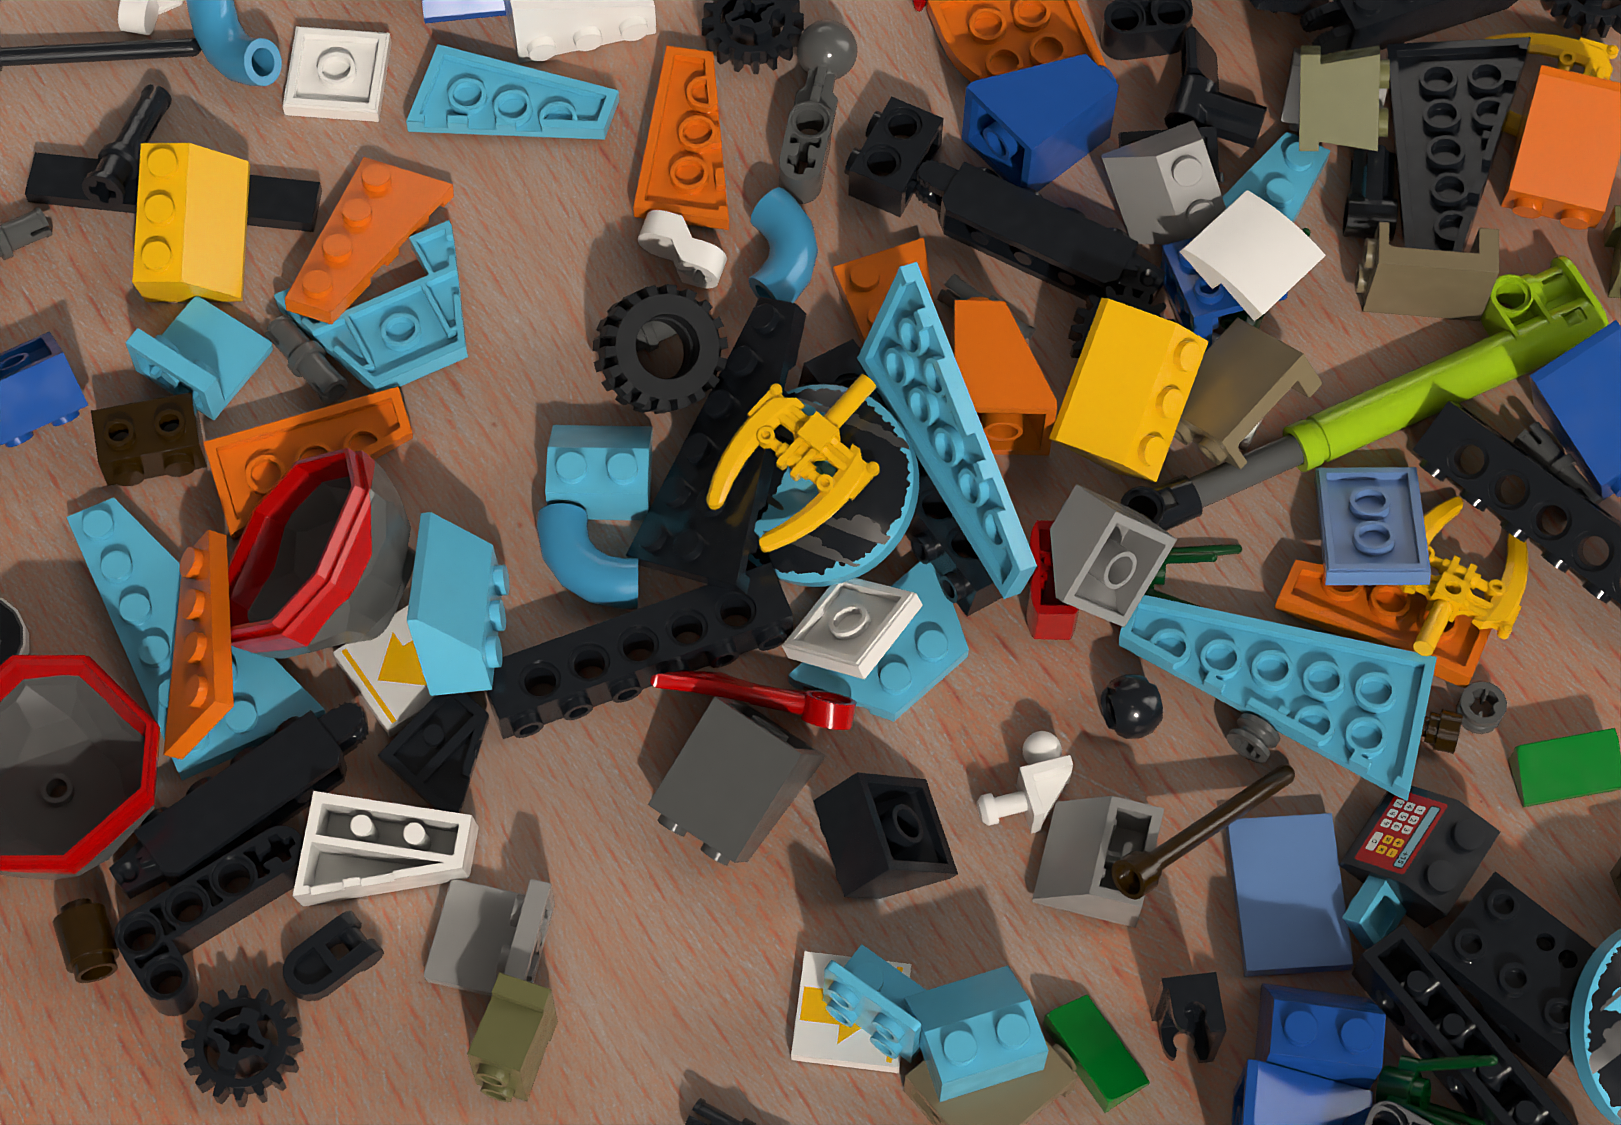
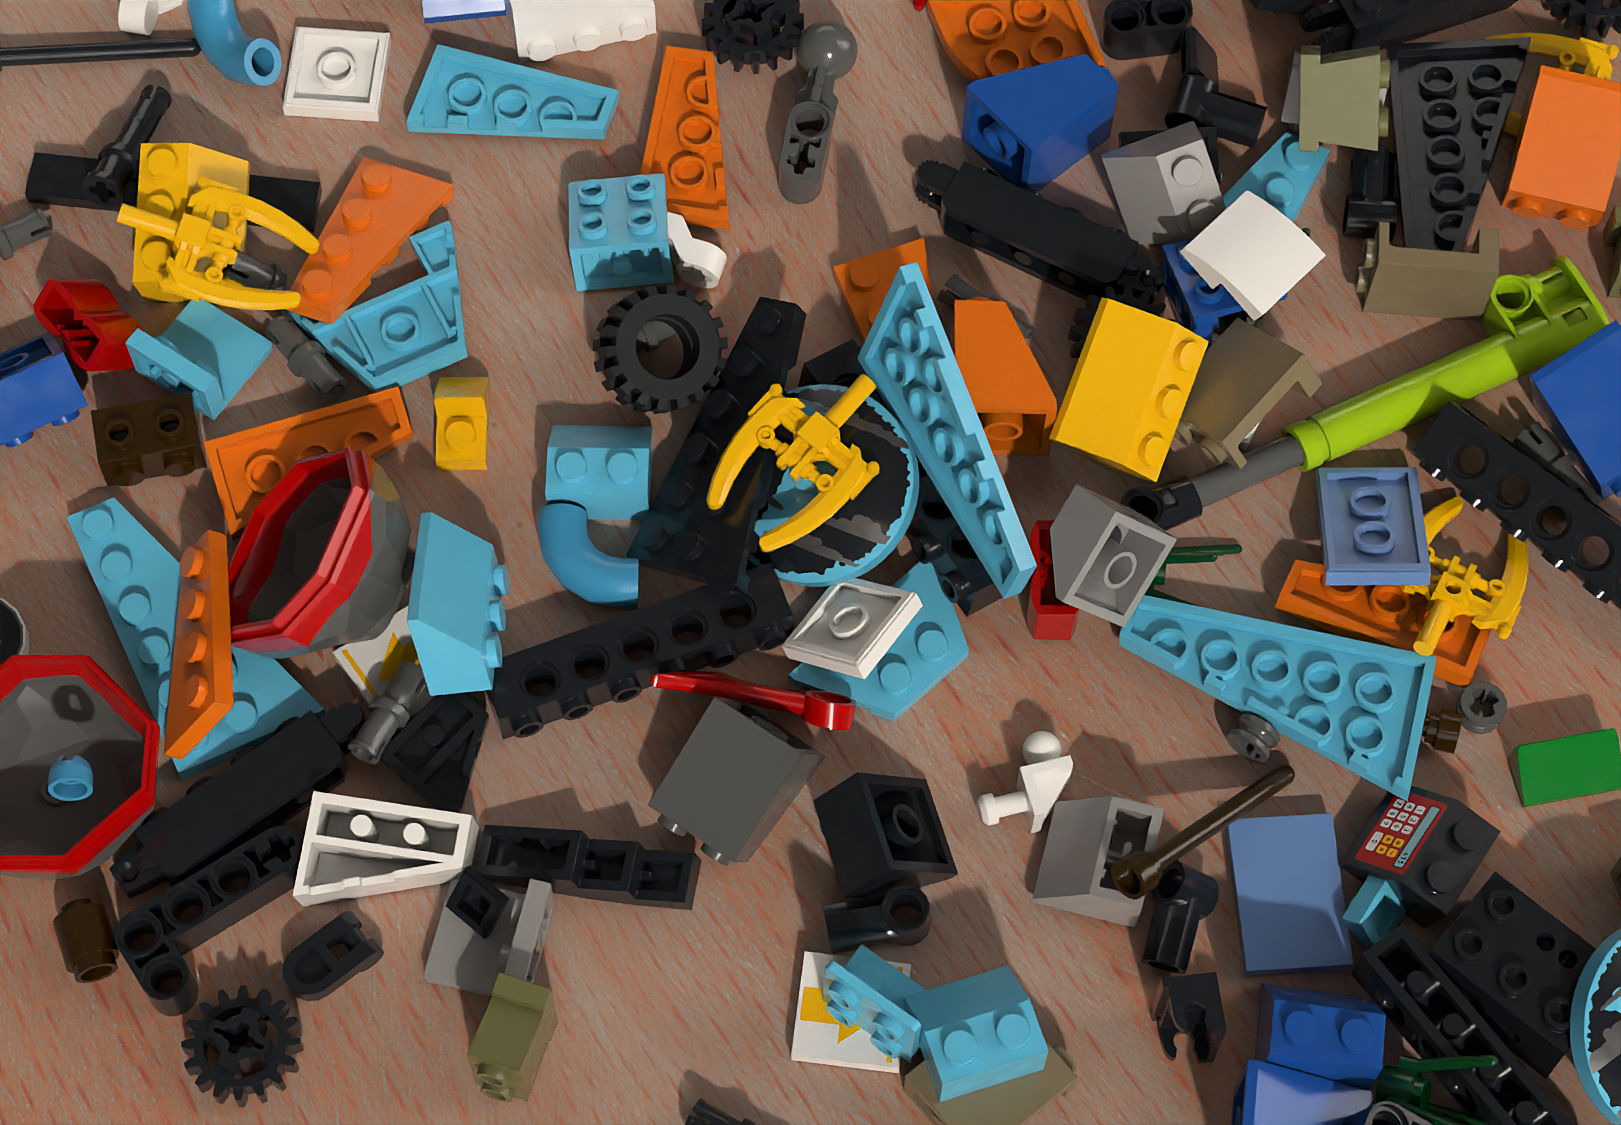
dark azure cylinder [748,187,818,303] -> none
black brick [844,96,944,217] -> none
green slope [1043,995,1150,1113] -> none
black piece [1101,674,1163,739] -> none
none -> red brick [33,278,144,372]
none -> dark azure hinge [48,755,93,801]
none -> yellow bar [117,175,320,310]
none -> dark grey pin [222,250,287,290]
none -> dark grey pin [348,661,427,765]
none -> yellow slope [433,377,490,470]
none -> black slope [446,865,510,939]
none -> black slope [475,825,702,910]
none -> medium azure bracket [568,173,674,291]
none -> black piece [823,885,931,954]
none -> black piece [1141,860,1219,974]

